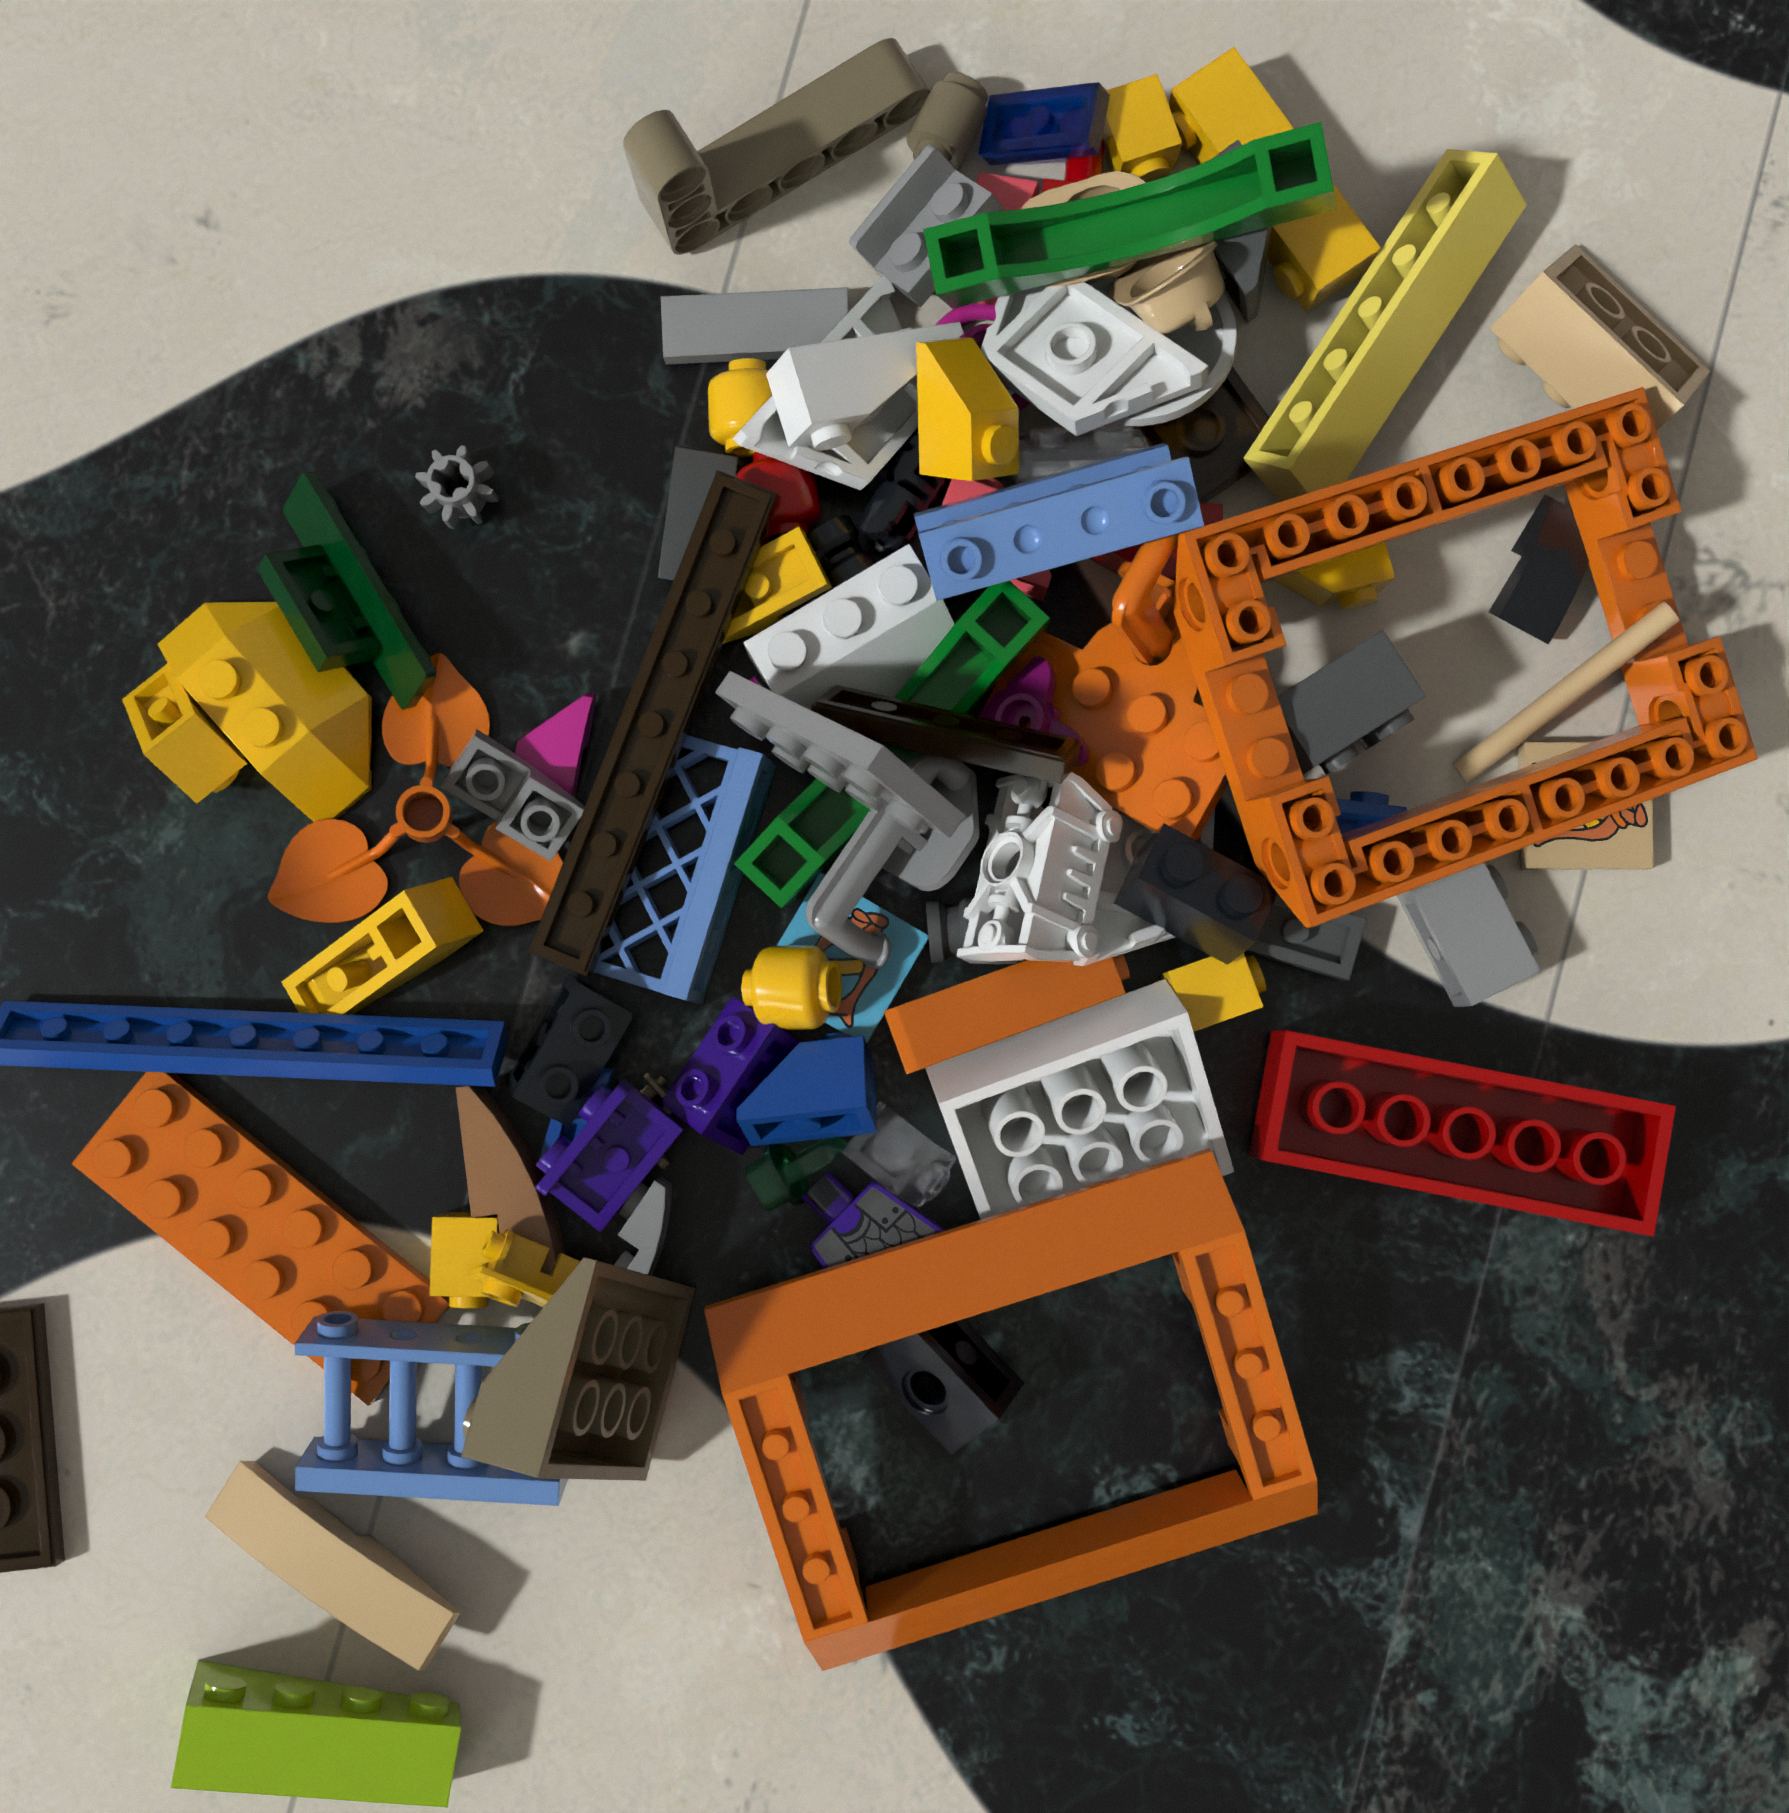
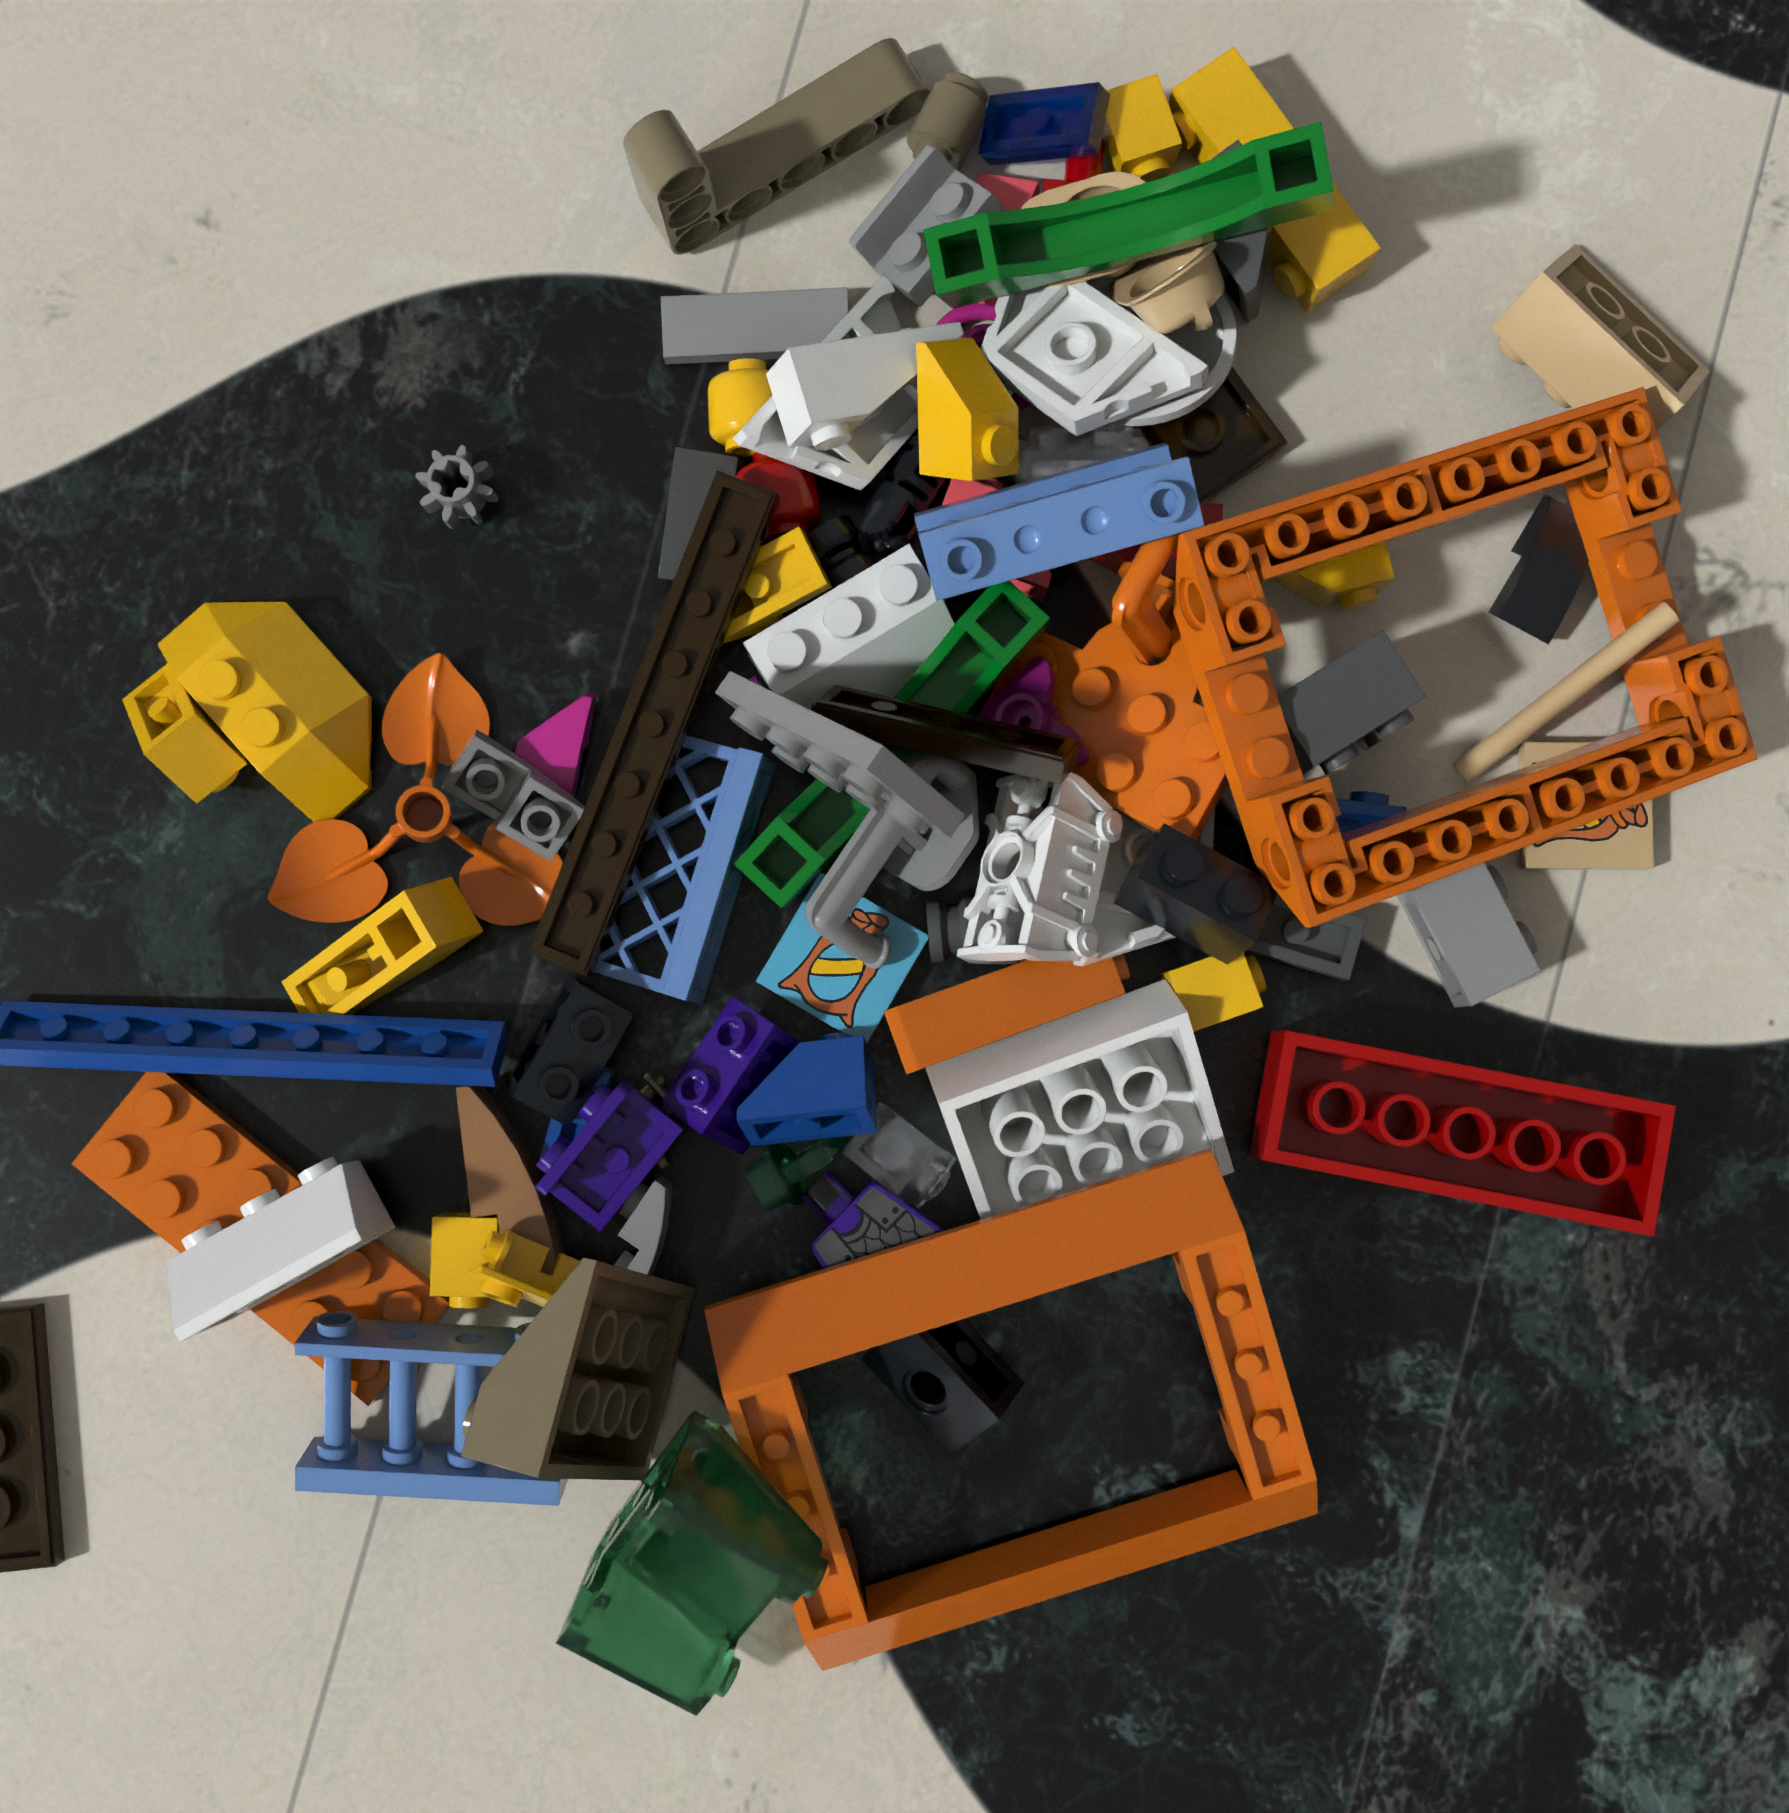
lime wedge [171,1660,462,1808] -> none
tan slope [205,1461,461,1671] -> none
dark green bracket [257,472,436,710] -> none
yellow head [741,945,842,1030] -> none
light yellow brick [1243,149,1527,502] -> none
none -> white slope [165,1156,396,1342]
none -> clear green windscreen [556,1410,828,1716]

